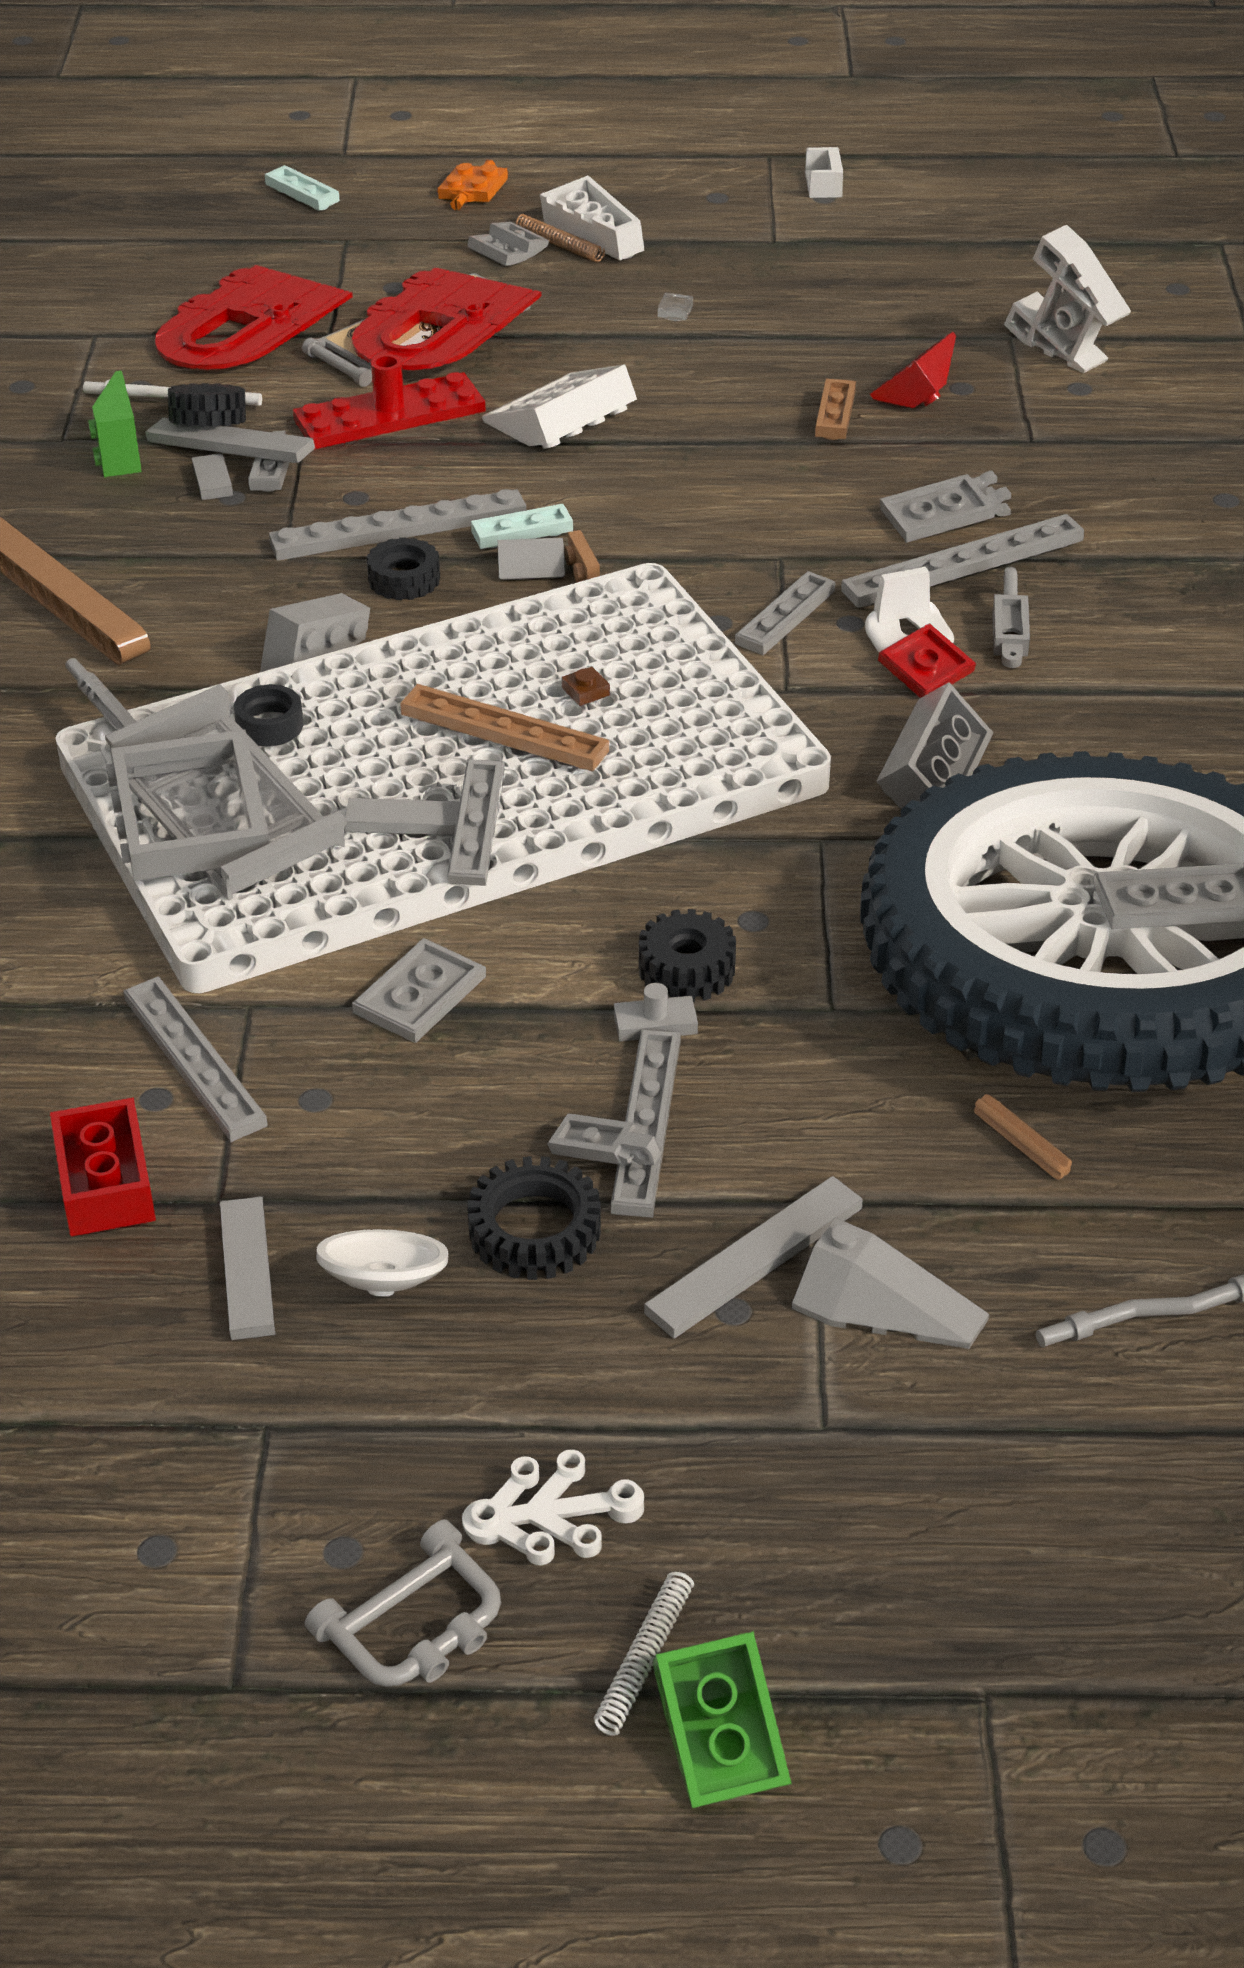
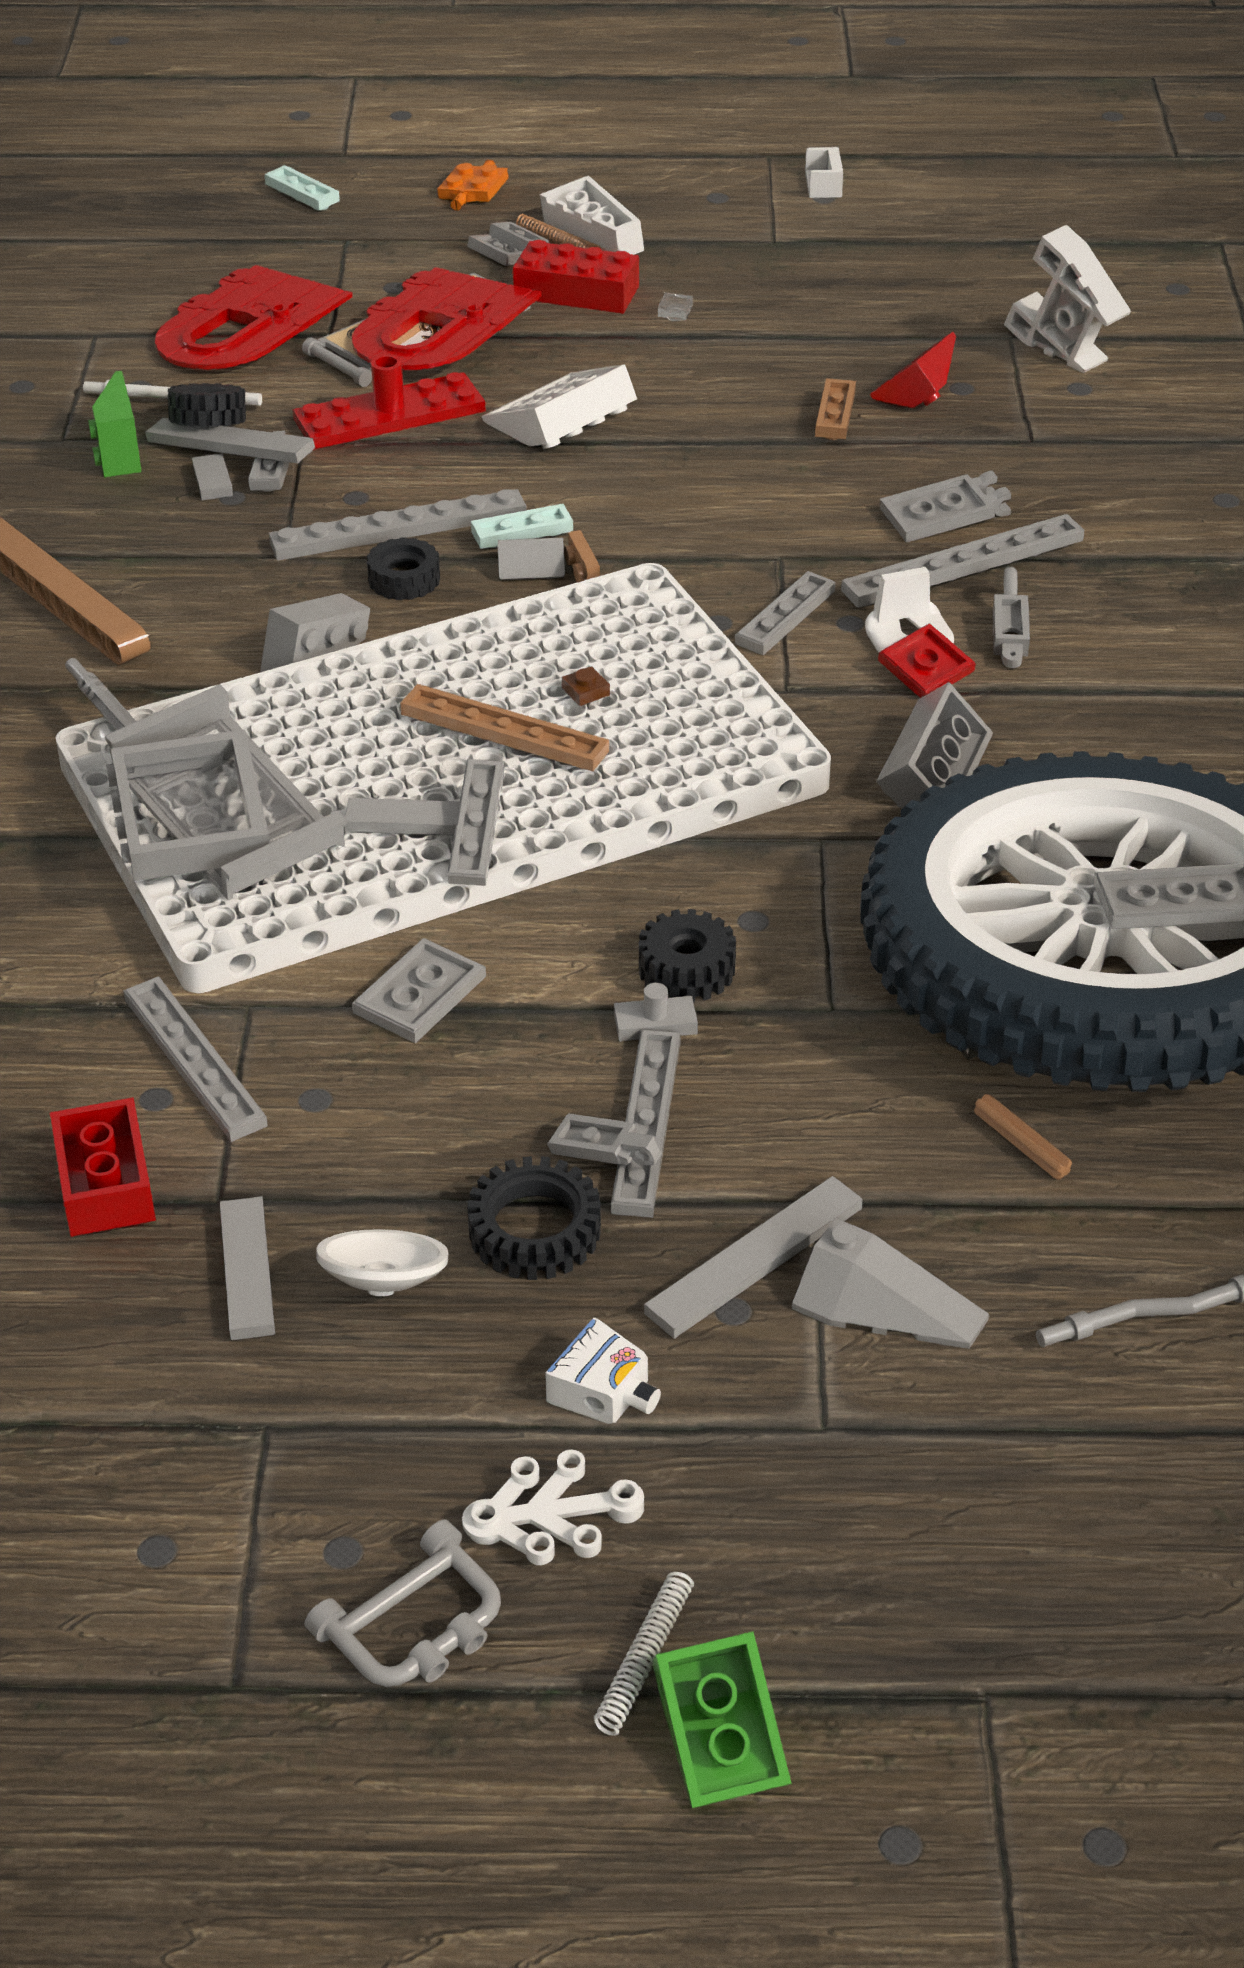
black tyre [233,684,304,747] -> none
none -> red brick [513,240,639,314]
none -> white torso [545,1317,661,1424]

